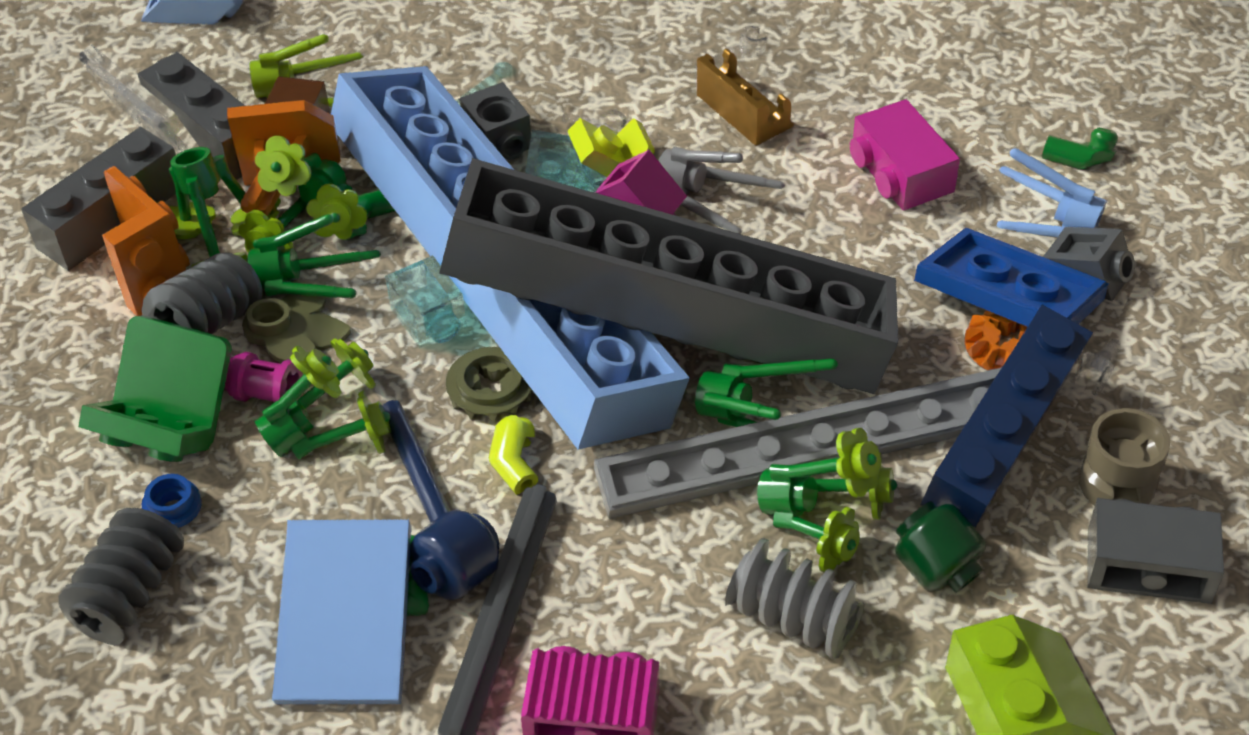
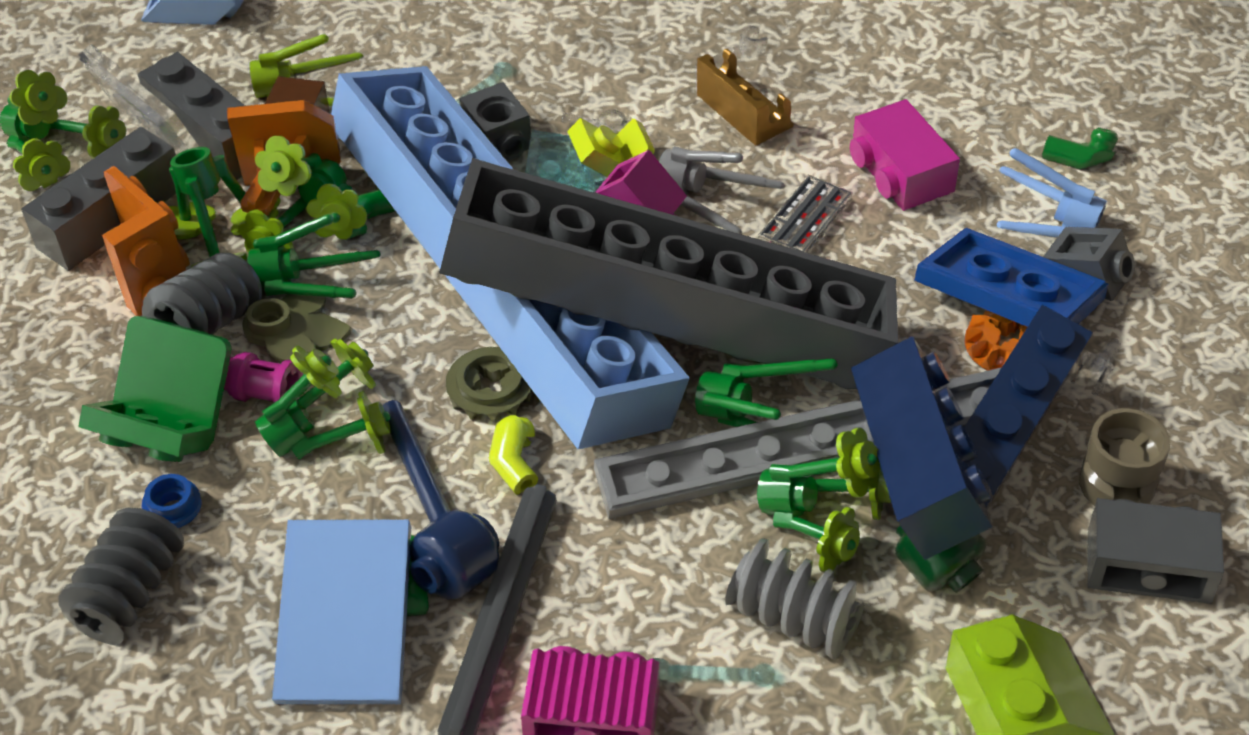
clear light blue brick [385,255,467,348] -> none
none -> lime plant [0,70,127,191]
none -> clear light blue hinge [647,658,776,687]
none -> tile [758,174,853,254]
none -> dark blue brick [851,336,993,560]

